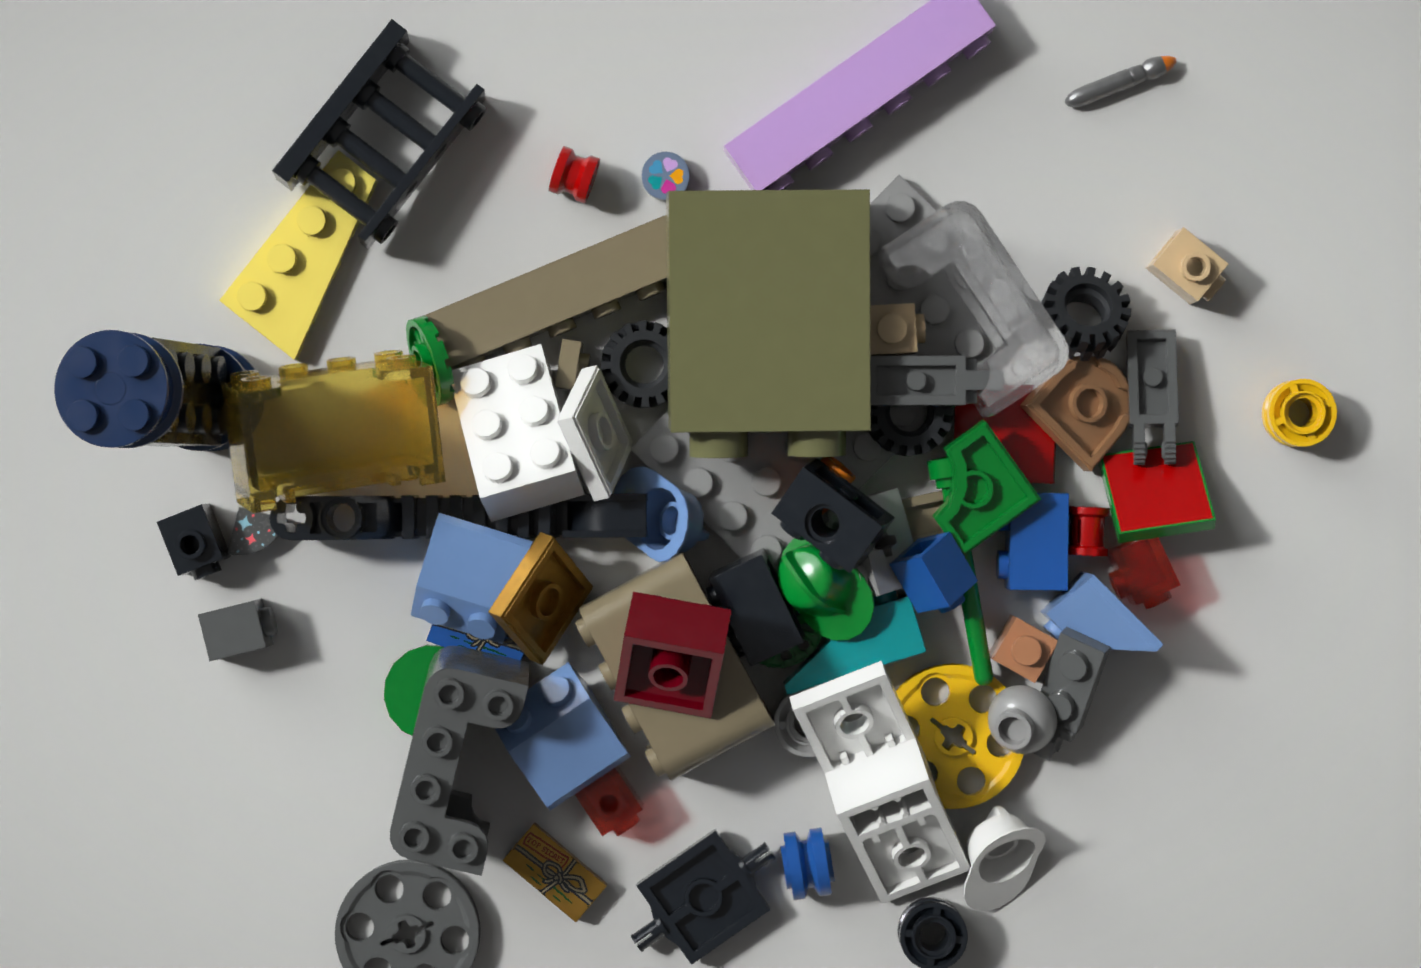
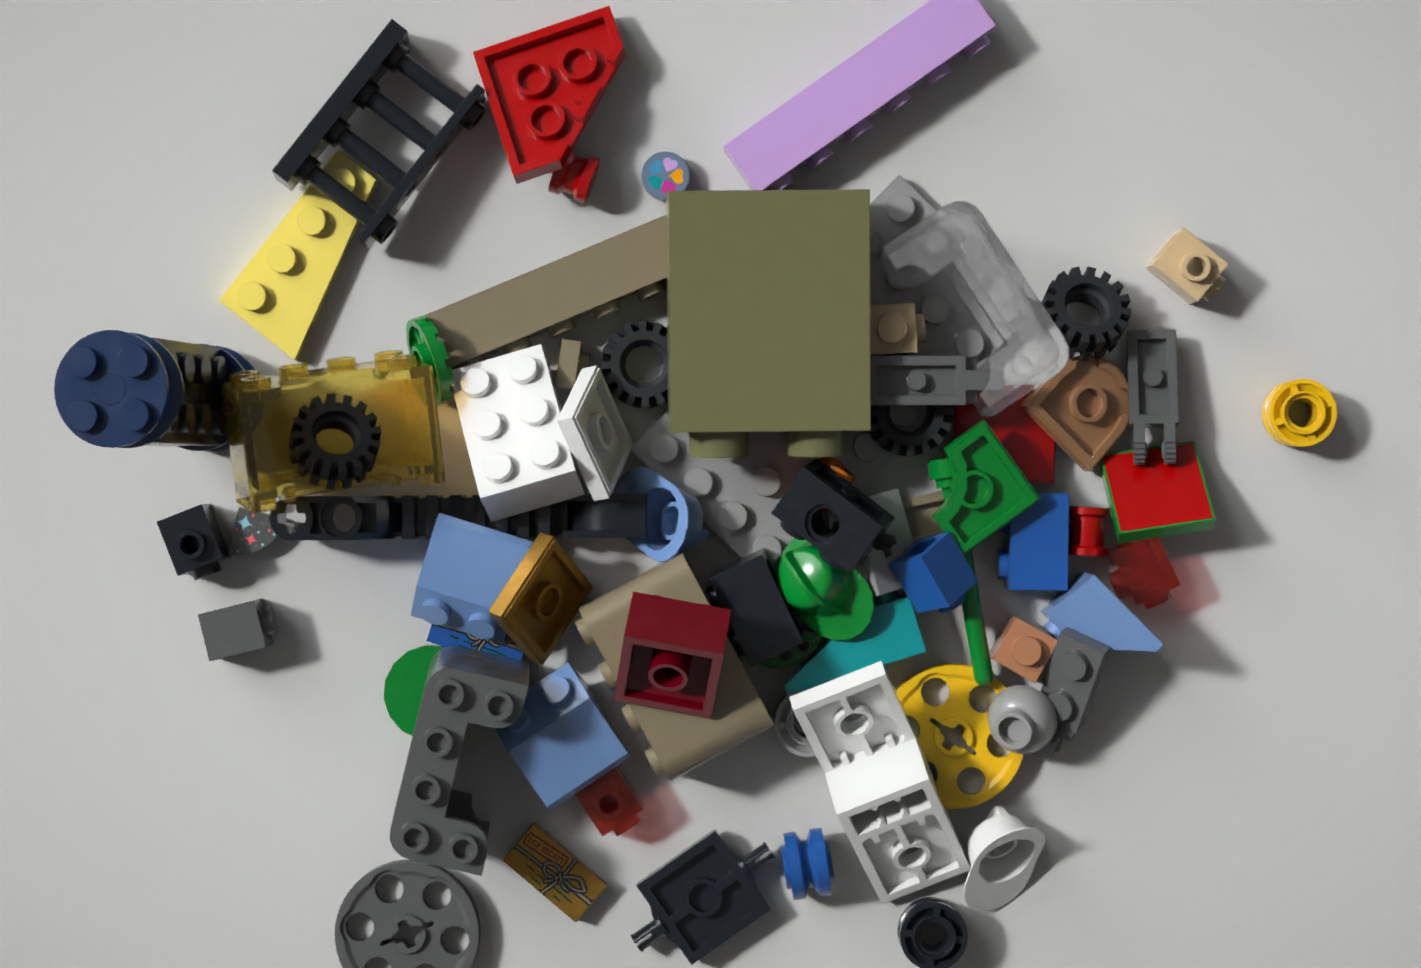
flat silver piece [1065,56,1177,107] -> none
none -> black tyre [288,393,382,490]
none -> red plate [473,6,626,184]

